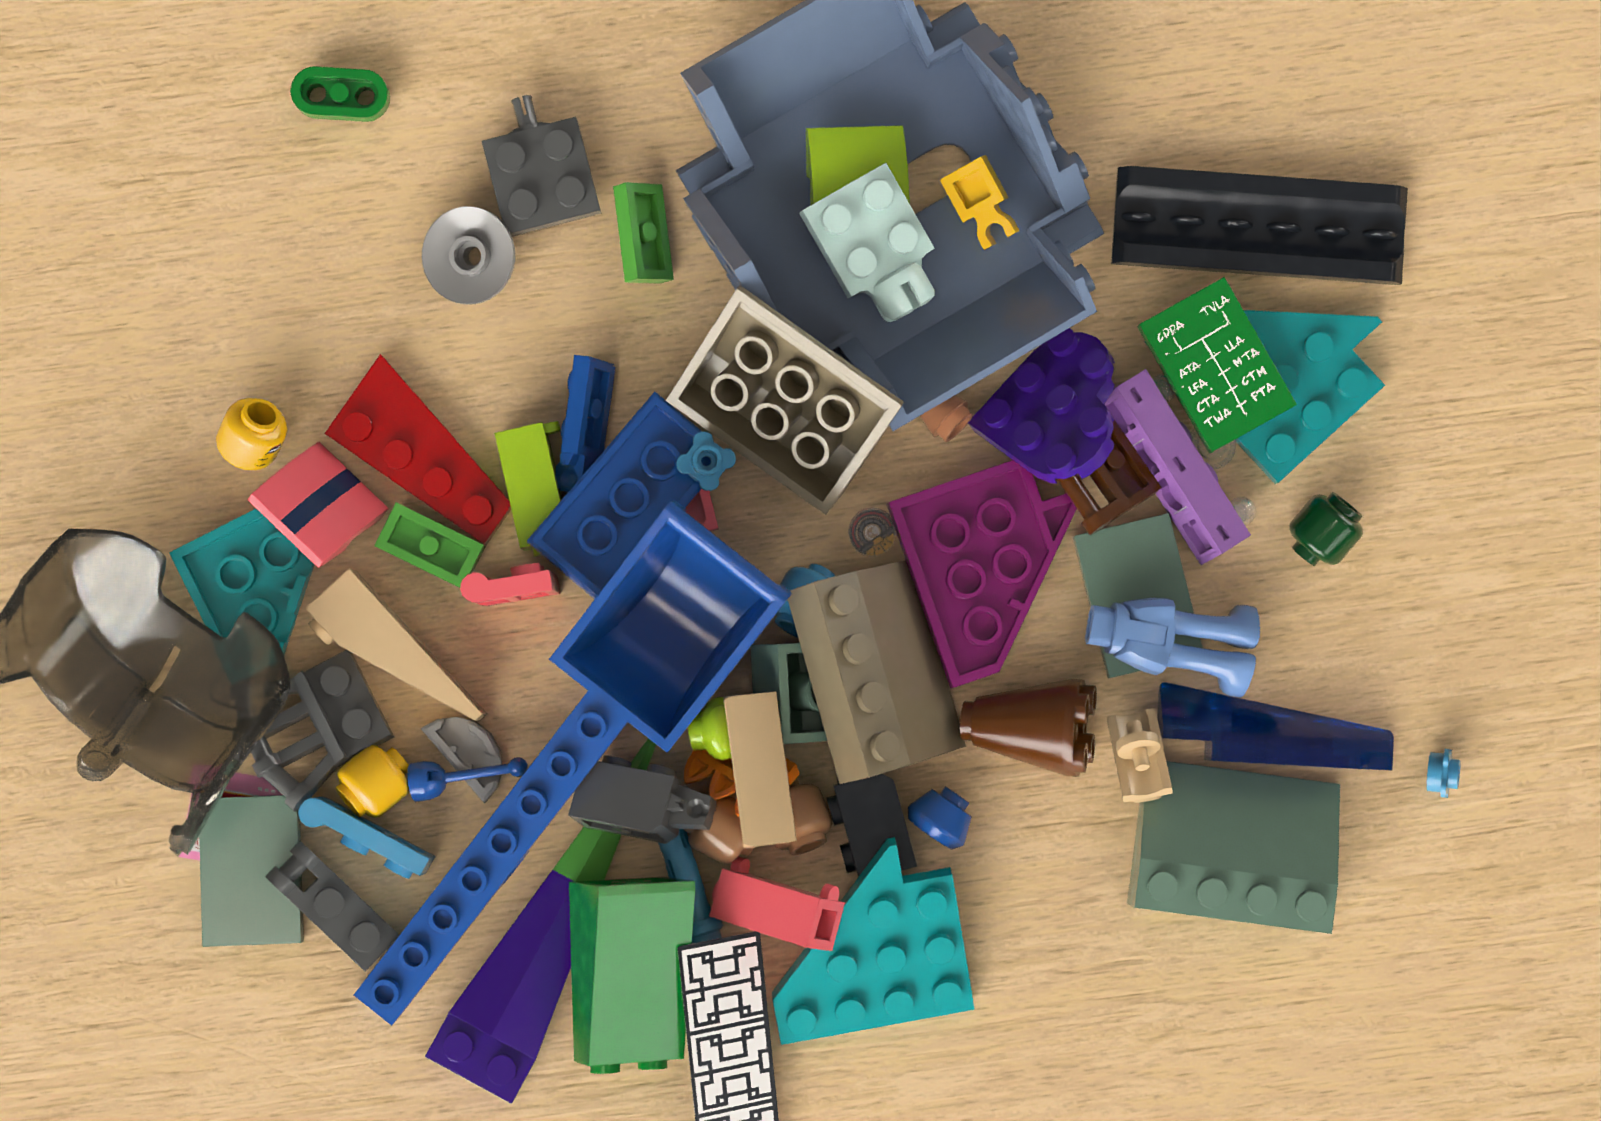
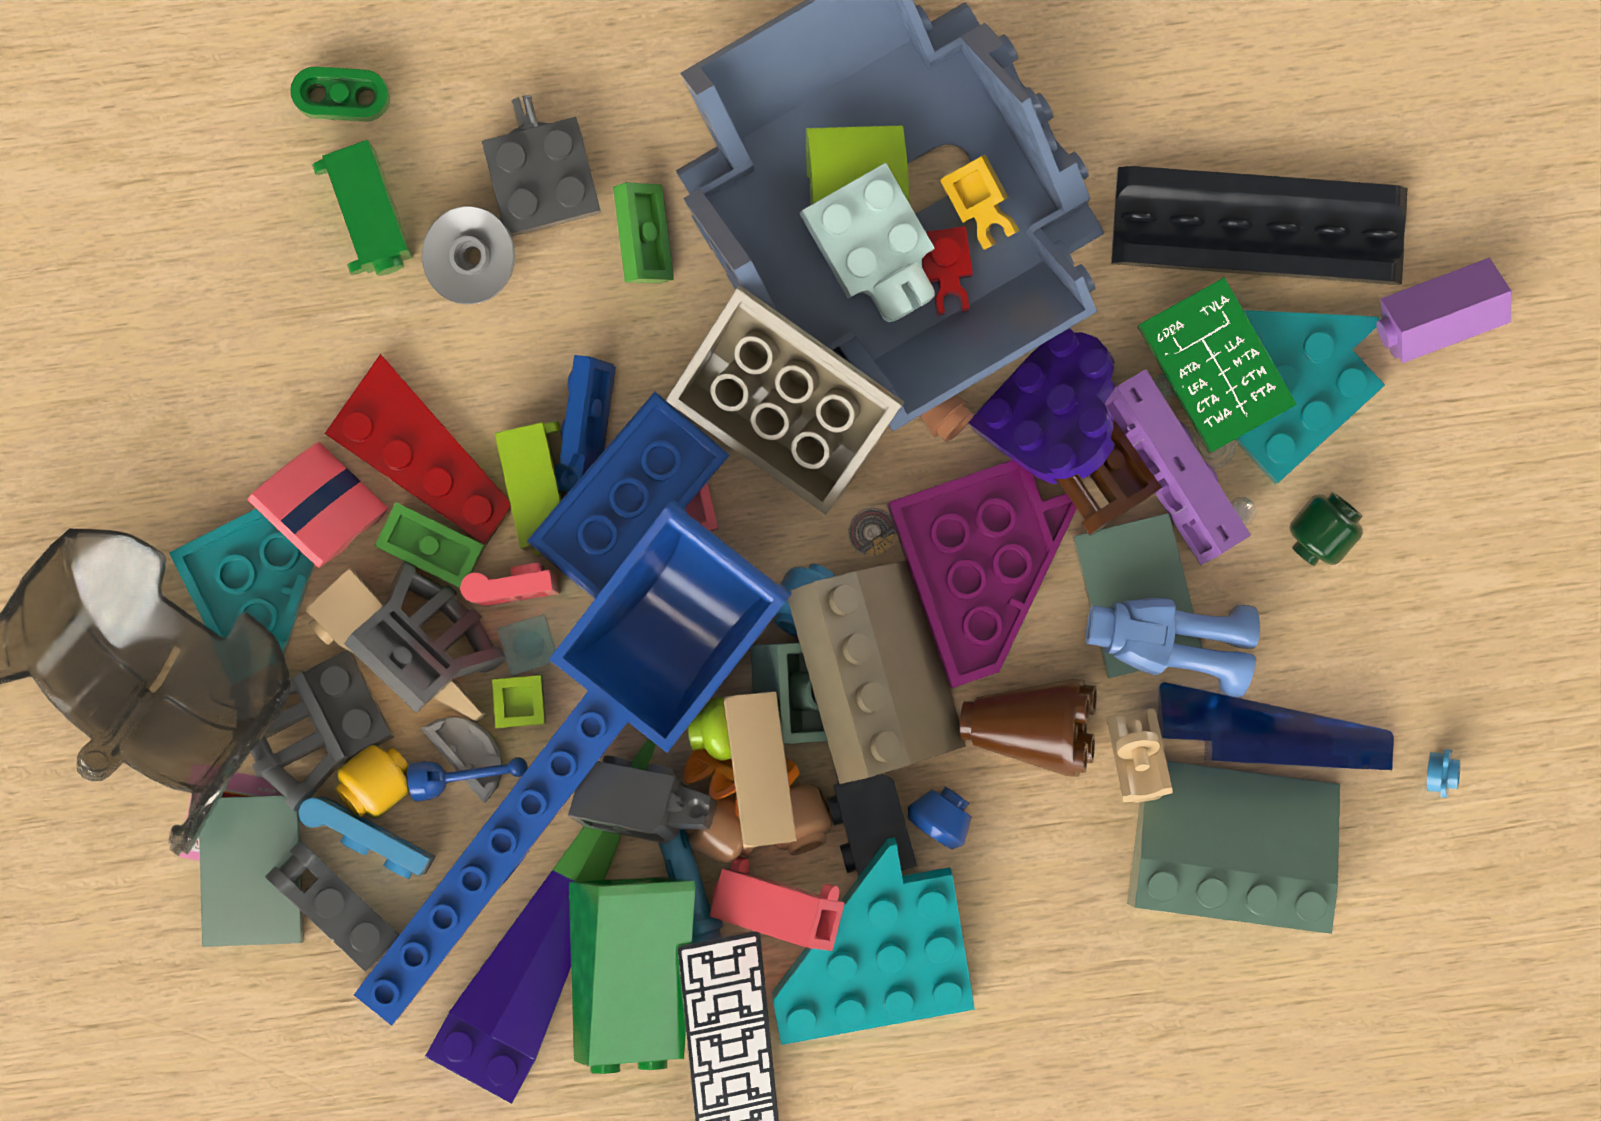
yellow head [216,398,288,471] -> none
dark azure plate [676,432,736,491] -> none
none -> green brick [312,140,413,276]
none -> dark grey plate [344,561,506,713]
none -> lime plate [492,675,546,728]
none -> clear light blue plate [497,614,556,676]
none -> red plate [922,226,973,316]
none -> medium lavender brick [1376,257,1512,363]

